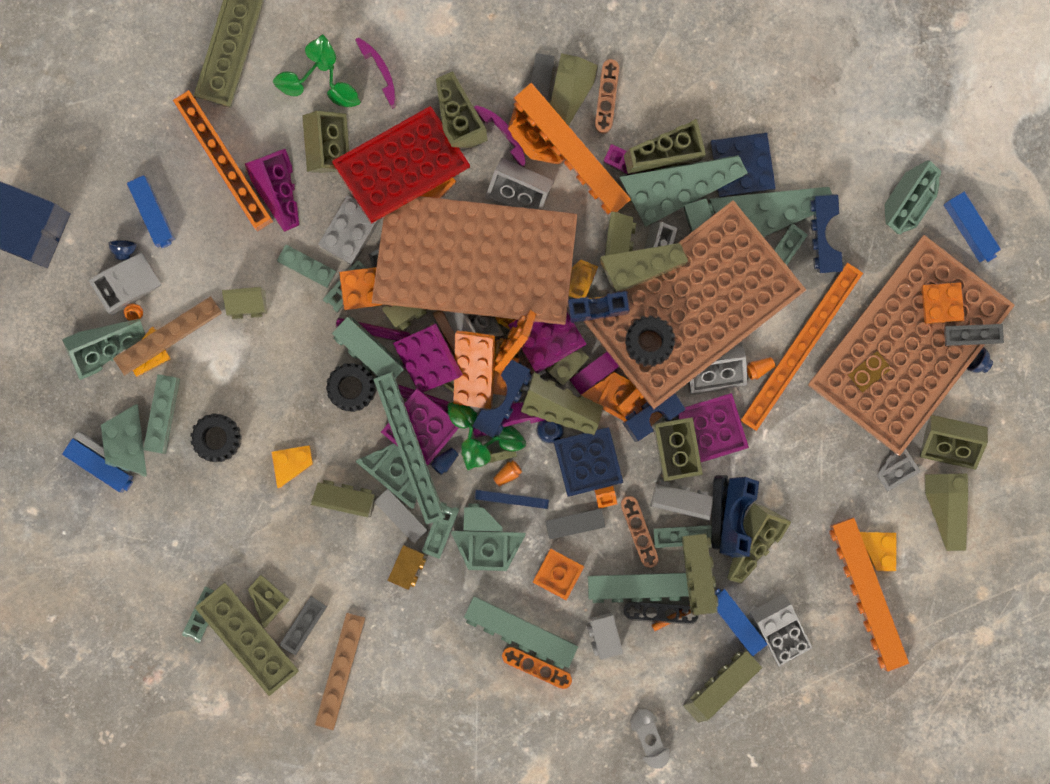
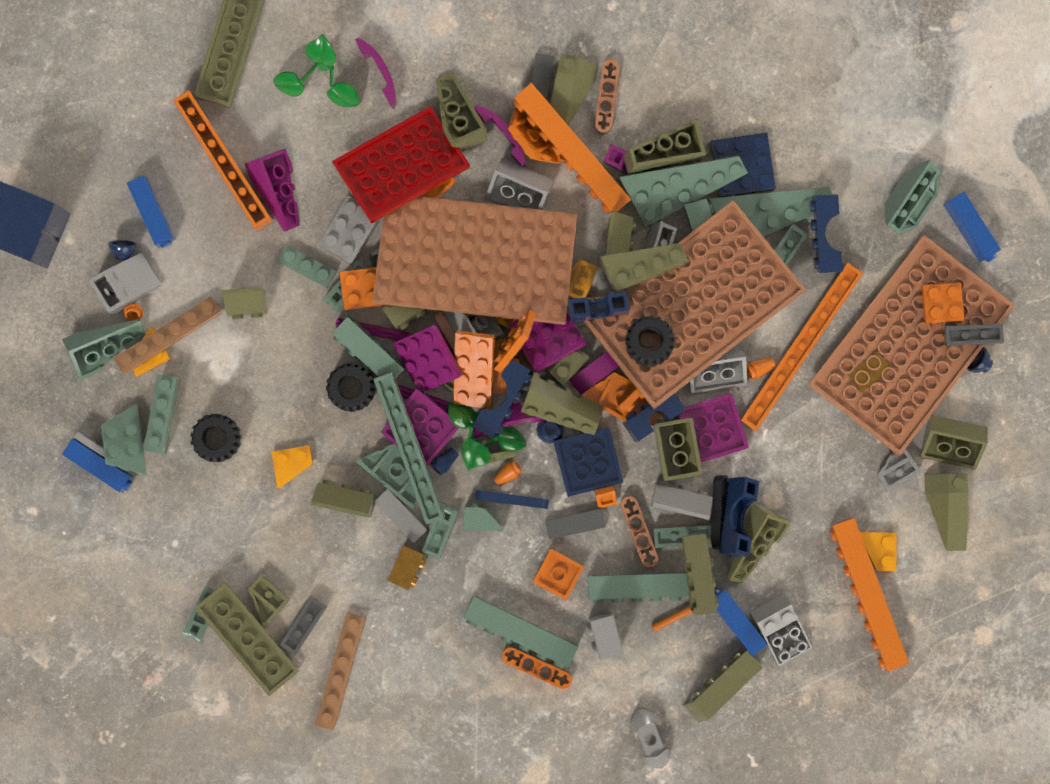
olive slope [302,111,349,173] -> none
sand green wing [451,531,526,571] -> none
black beam [623,602,699,625] -> none

